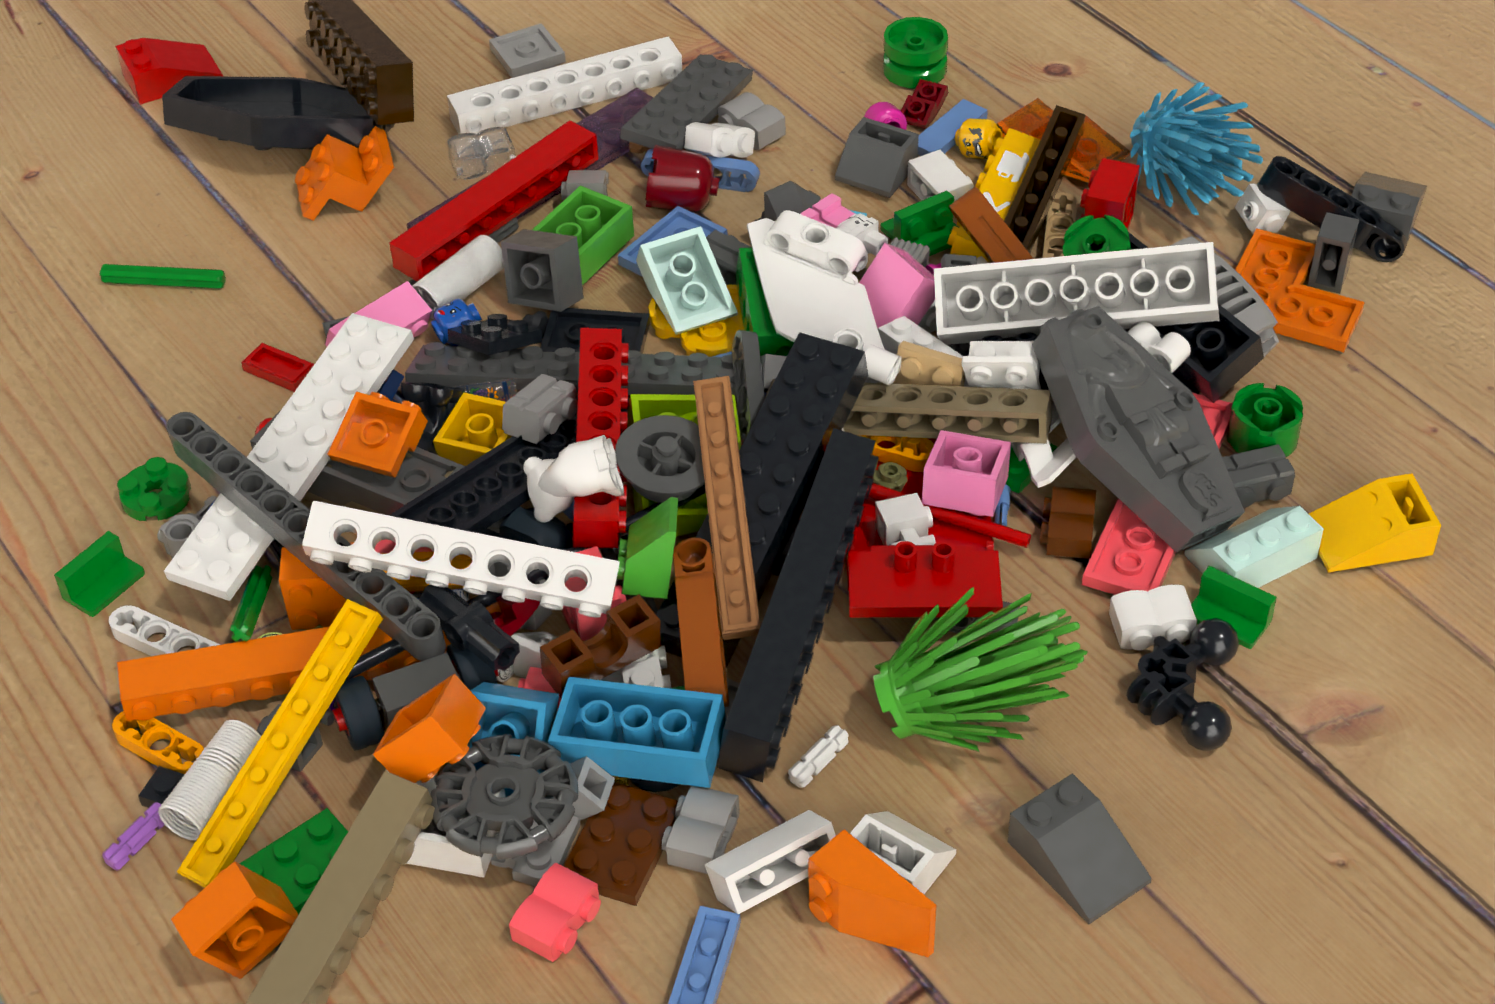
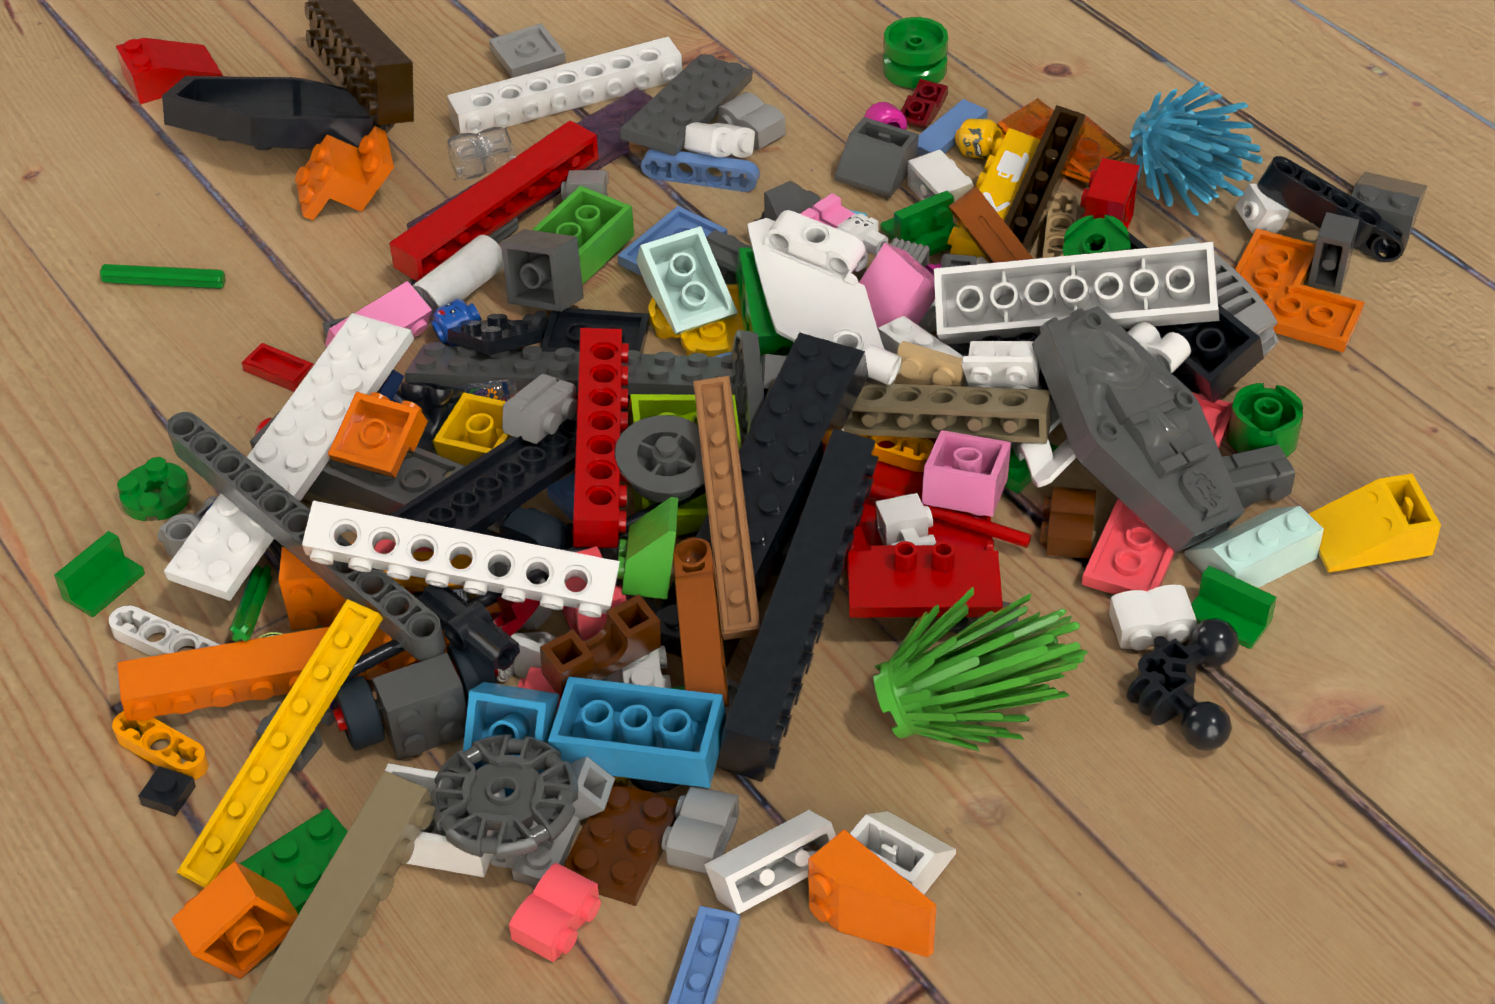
medium lavender axle [102,802,165,870] -> none
white piece [158,720,261,840] -> none
orange piece [373,673,486,783] -> none
white animal [523,435,624,523] -> none
dark red cylinder [645,145,720,213] -> none
white axle [788,725,849,788] -> none
olive plate [873,462,908,492] -> none
medium blue pin [994,484,1011,526] -> none
dark grey slope [1007,773,1152,924] -> none

